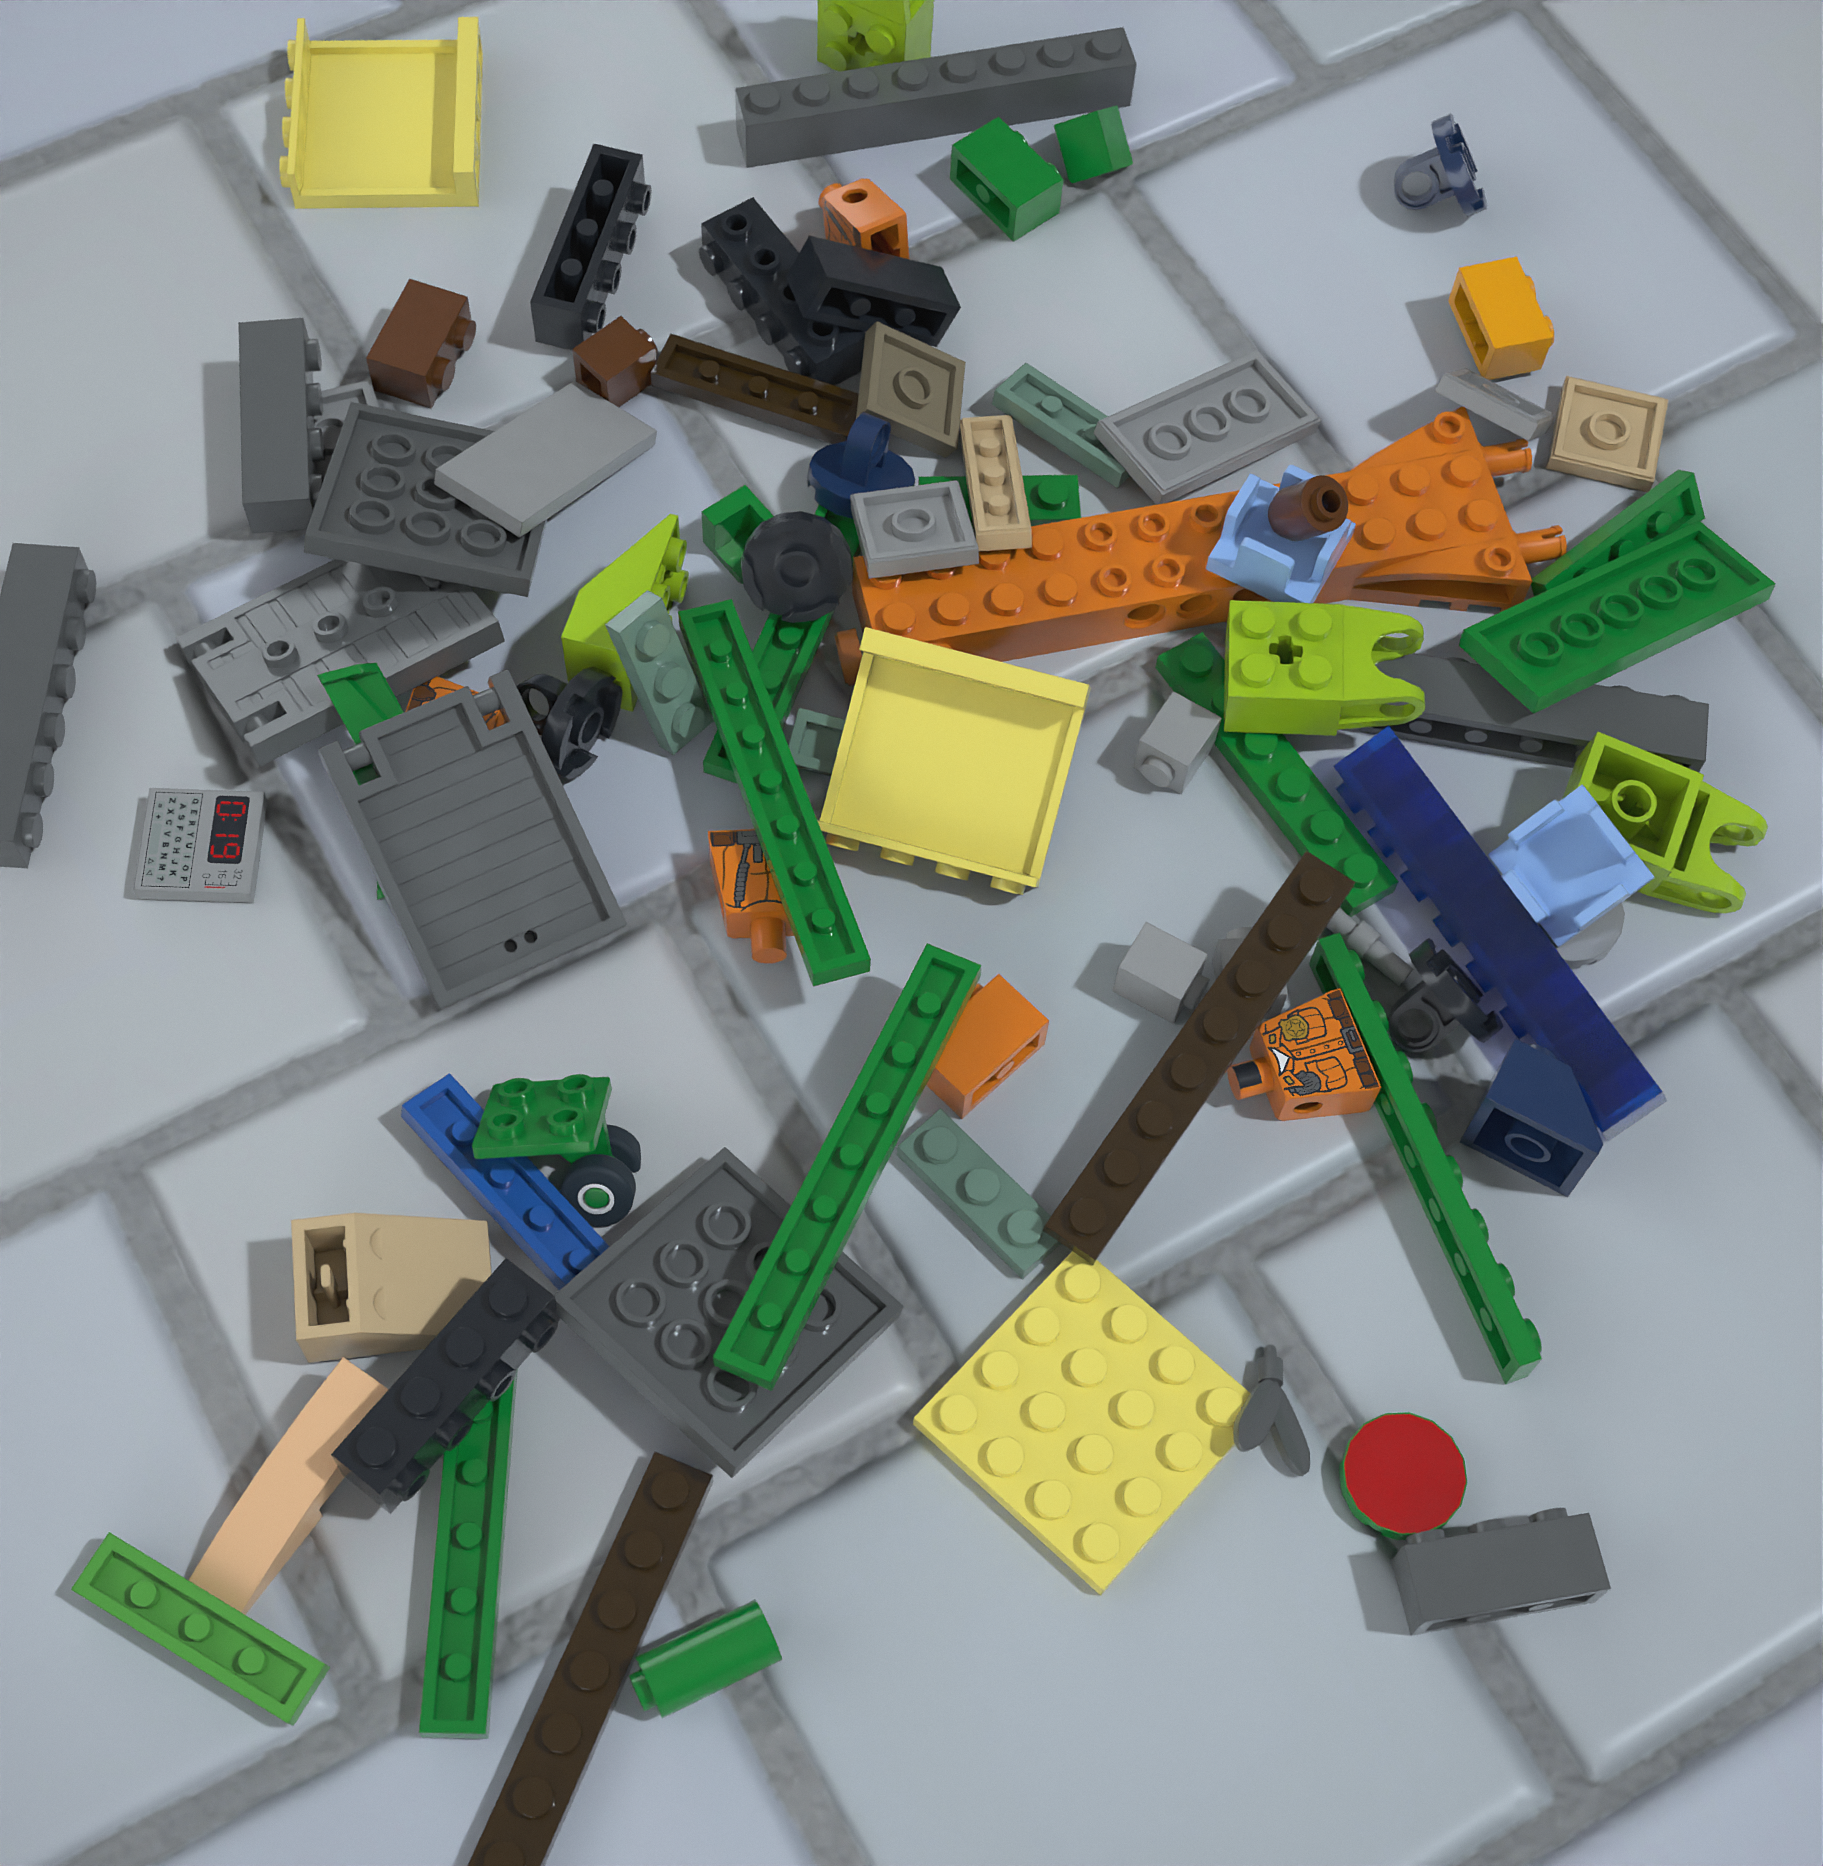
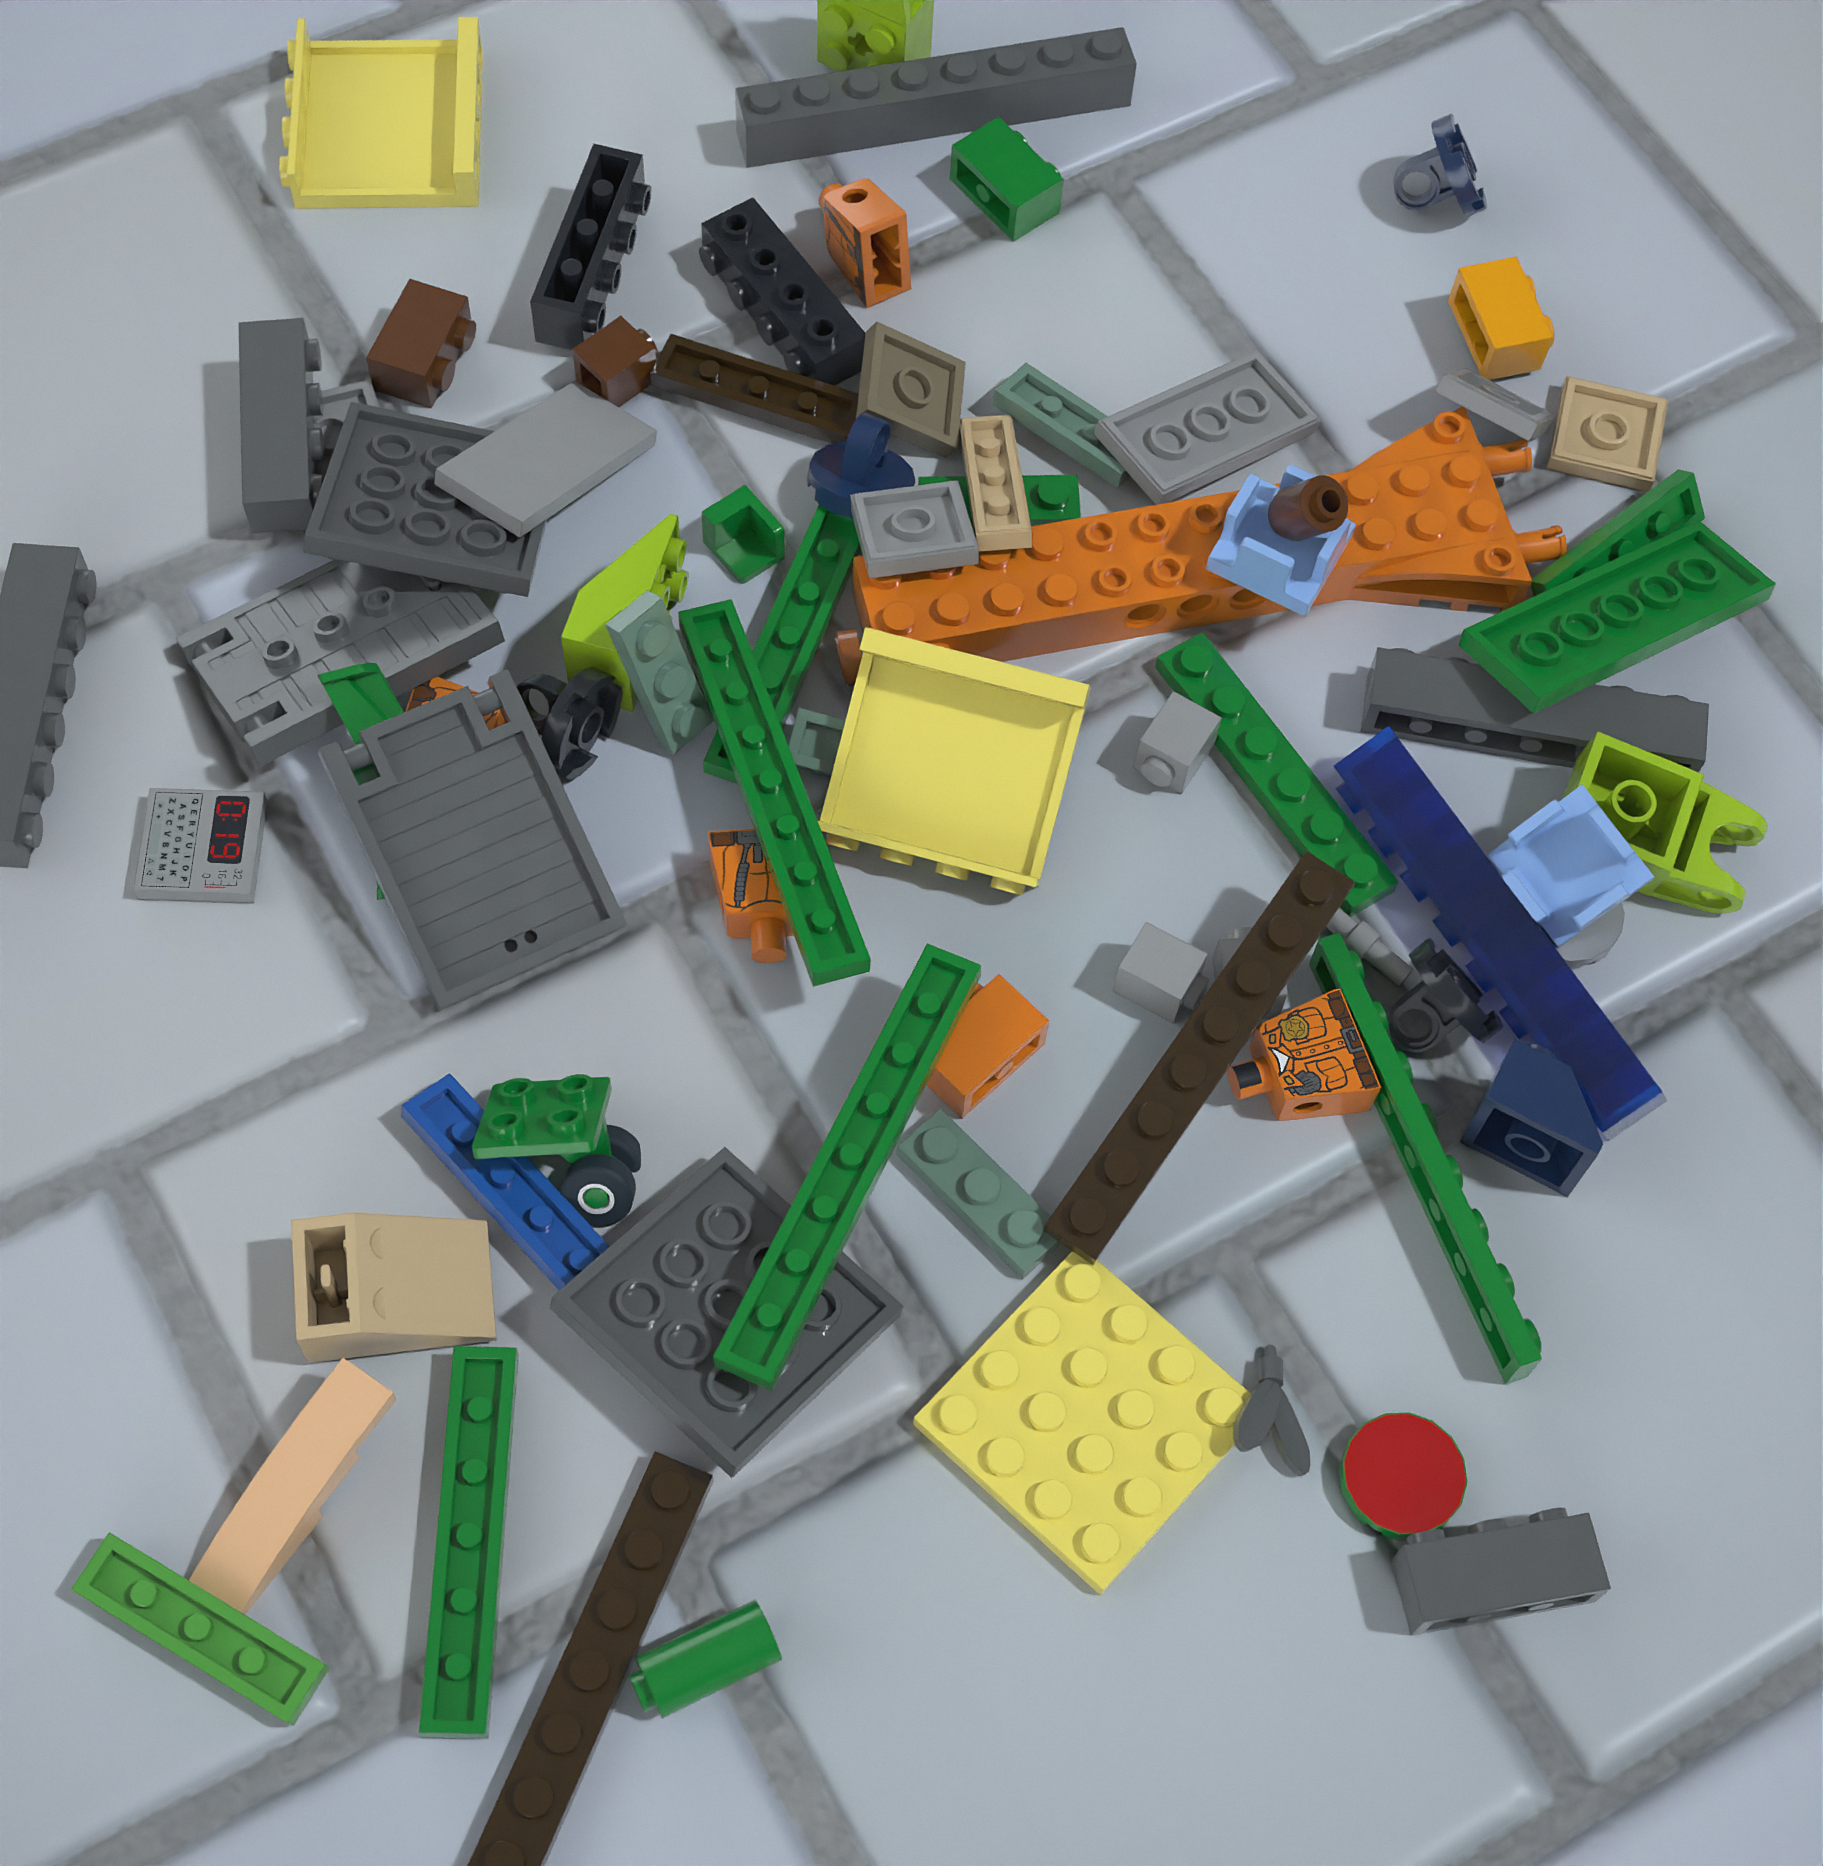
black brick [331,1258,560,1514] -> none
black tile [741,511,853,623] -> none
black brick [786,235,961,347] -> none
green panel [1054,105,1133,183] -> none
lime brick [1224,600,1425,736] -> none

